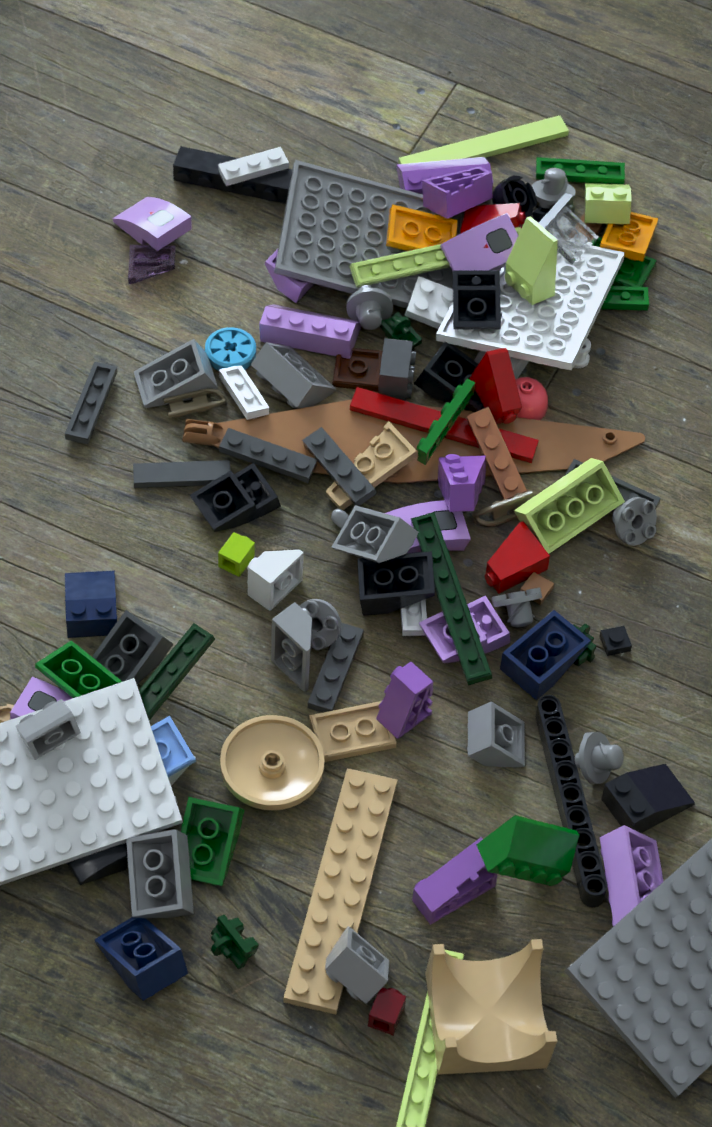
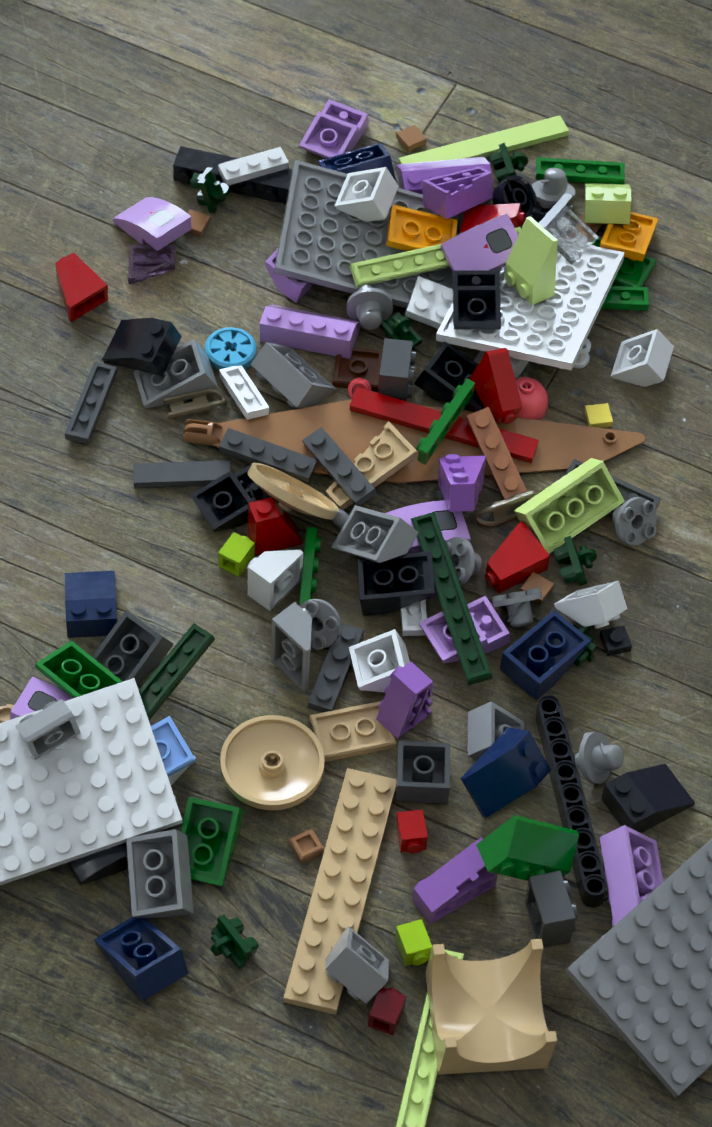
none -> red slope [55,252,108,322]
none -> black slope [102,317,182,376]
none -> medium nougat tile [187,210,210,237]
none -> dark green hips [190,167,230,213]
none -> tan dish [247,463,339,520]
none -> red slope [248,497,302,556]
none -> medium nougat tile [289,828,324,864]
none -> lavender slope [299,99,369,158]
none -> green plate [299,527,321,606]
none -> dark blue slope [318,142,396,180]
none -> white slope [335,167,399,222]
none -> coral plate [348,378,371,399]
none -> white slope [349,629,410,692]
none -> lime brick [395,919,432,966]
none -> medium nougat tile [396,125,427,152]
none -> dark grey brick [396,741,450,804]
none -> red brick [396,809,428,853]
none -> light grey plate [445,537,482,586]
none -> dark blue slope [460,727,551,818]
none -> dark green hips [490,143,528,183]
none -> dark grey brick [525,871,578,948]
none -> dark green hips [554,536,597,585]
none -> white slope [554,581,627,629]
none -> light yellow tile [584,403,613,428]
none -> white slope [611,329,674,387]

